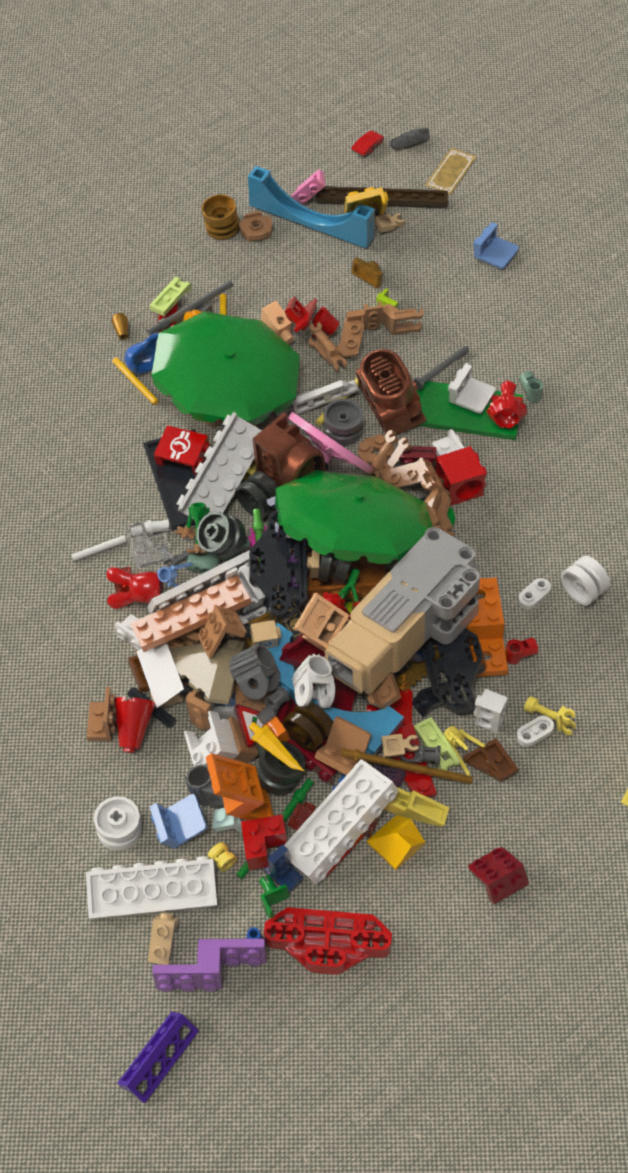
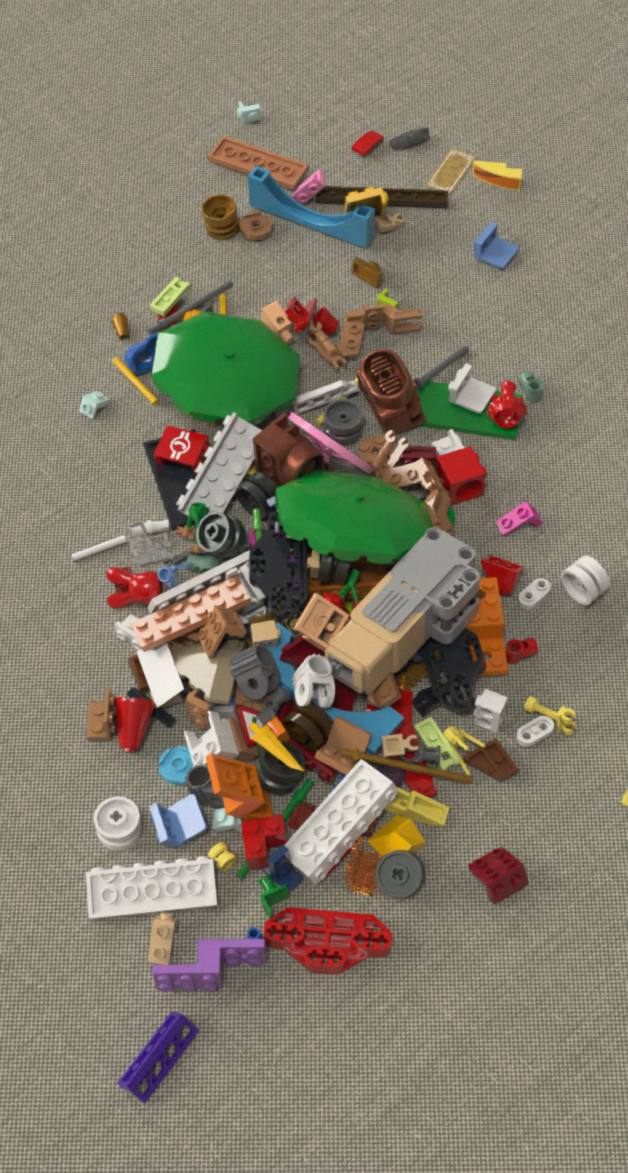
none -> light aqua bracket [79,391,110,419]
none -> medium azure tile [159,746,194,785]
none -> nougat plate [208,136,309,190]
none -> light aqua bracket [236,101,261,124]
none -> clear orange bracket [345,836,383,897]
none -> pearl dark grey wheel [375,850,426,898]
none -> slope [473,161,522,191]
none -> red slope [481,555,525,595]
none -> dark pink bracket [496,501,543,536]

